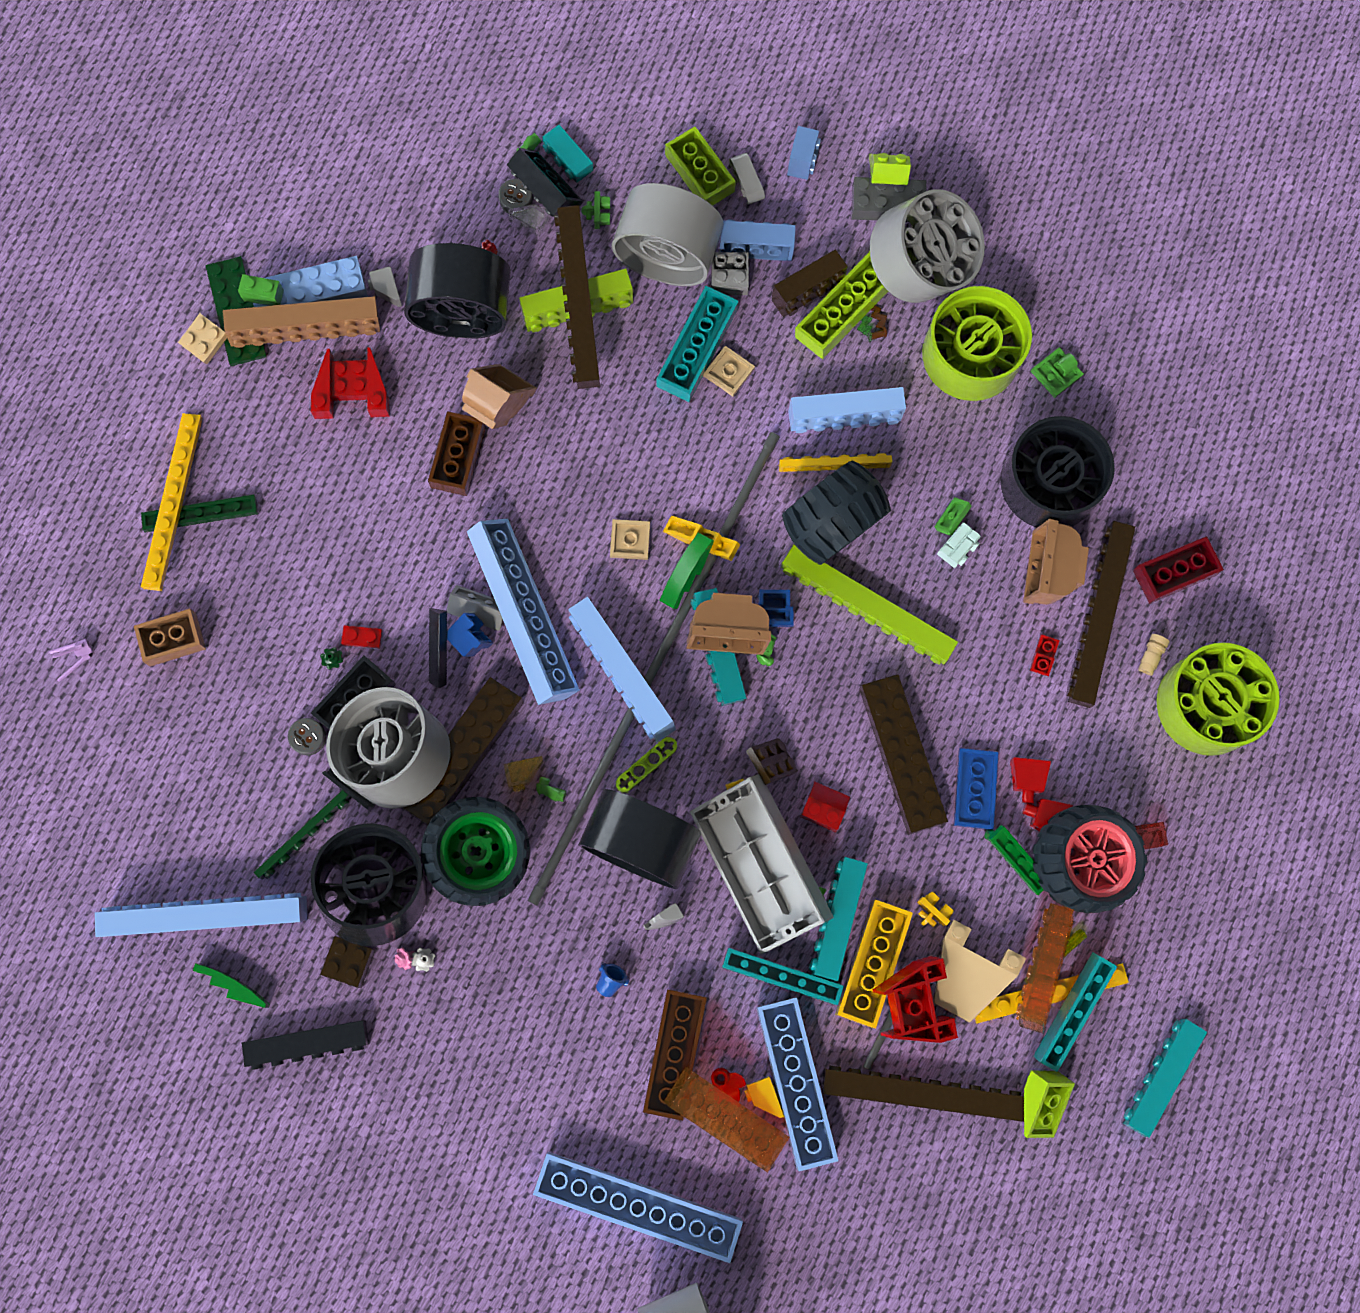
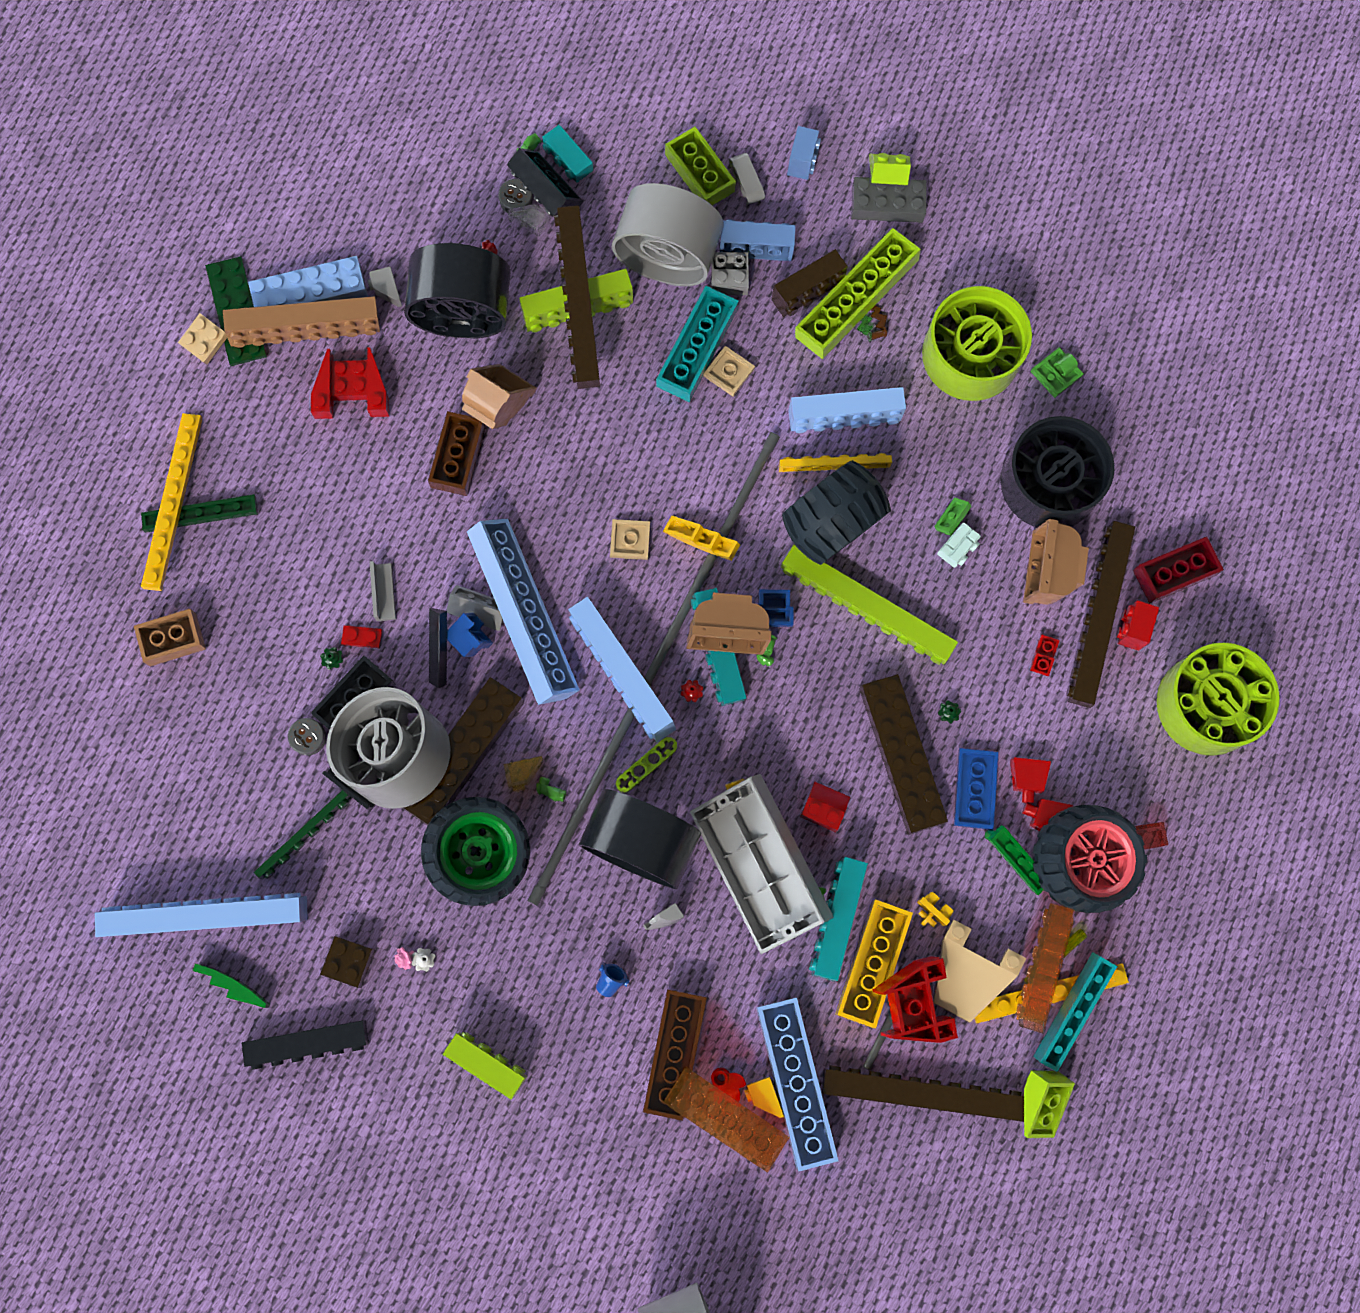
lavender plant [49,639,93,682] -> none
bright green brick [238,274,284,306] -> none
black wheel [311,823,427,946] -> none
light blue brick [533,1152,743,1263] -> none
bright green hips [581,191,610,229] -> none
green slope [659,533,714,609] -> none
teal brick [721,948,844,1005] -> none
dark brown plate [746,738,798,785] -> none
light grey wheel [870,189,985,303] -> none
teal brick [1123,1019,1207,1138] -> none
tan axle [1138,634,1170,676] -> none
none -> light grey panel [370,561,396,621]
none -> lime brick [442,1031,528,1100]
none -> red plant [681,680,703,702]
none -> dark green plant [938,700,961,724]
none -> red brick [1116,600,1159,651]

